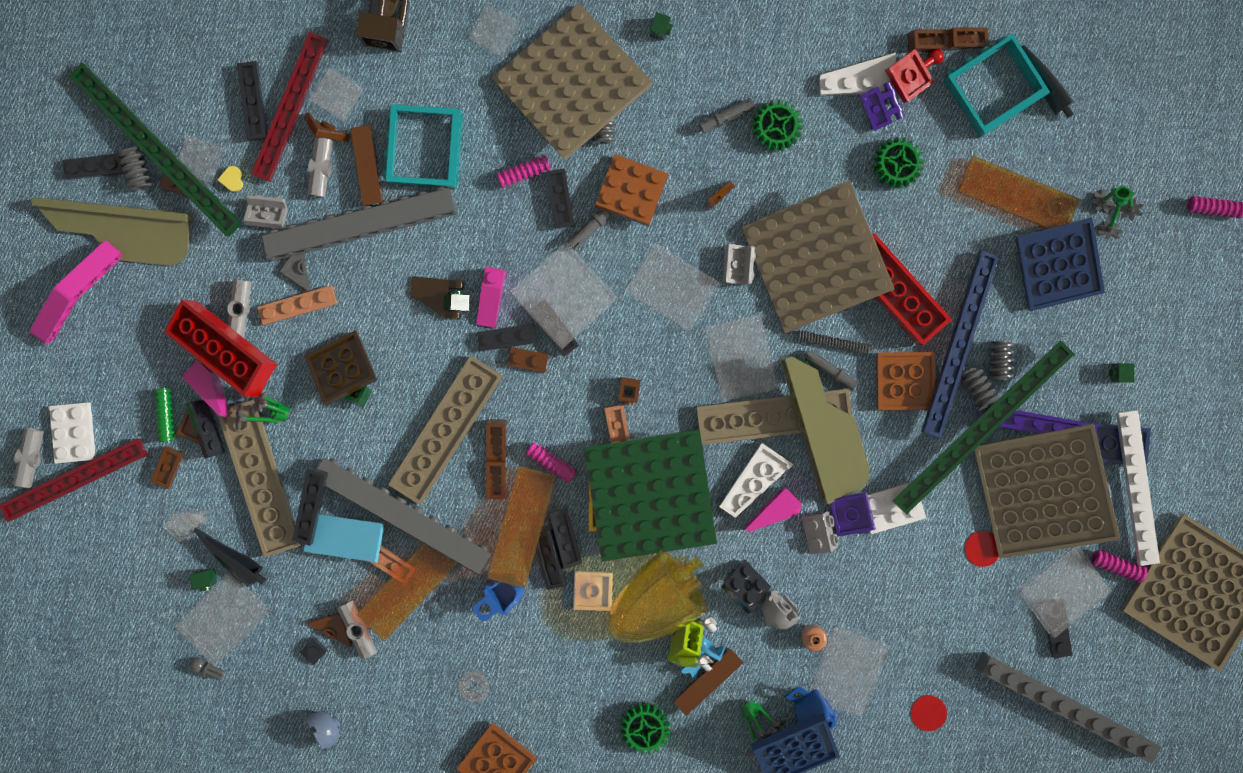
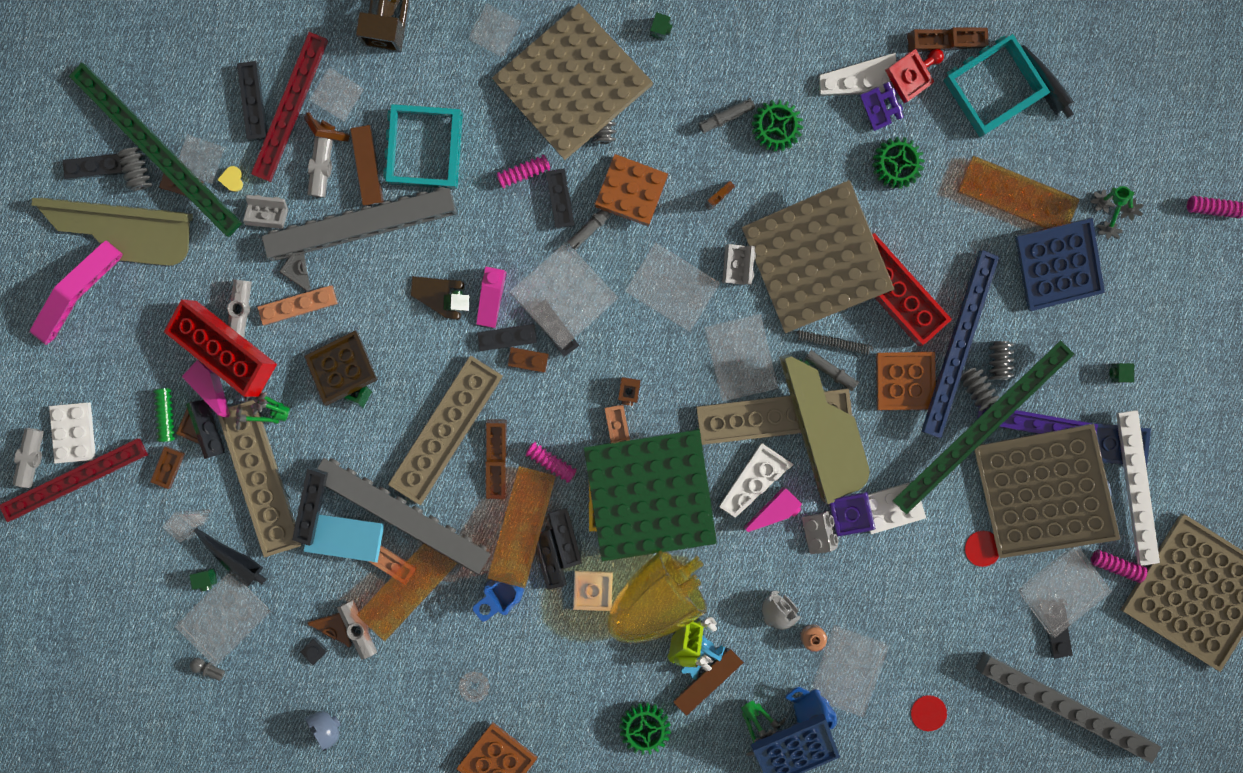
black piece [721,559,771,614] -> none

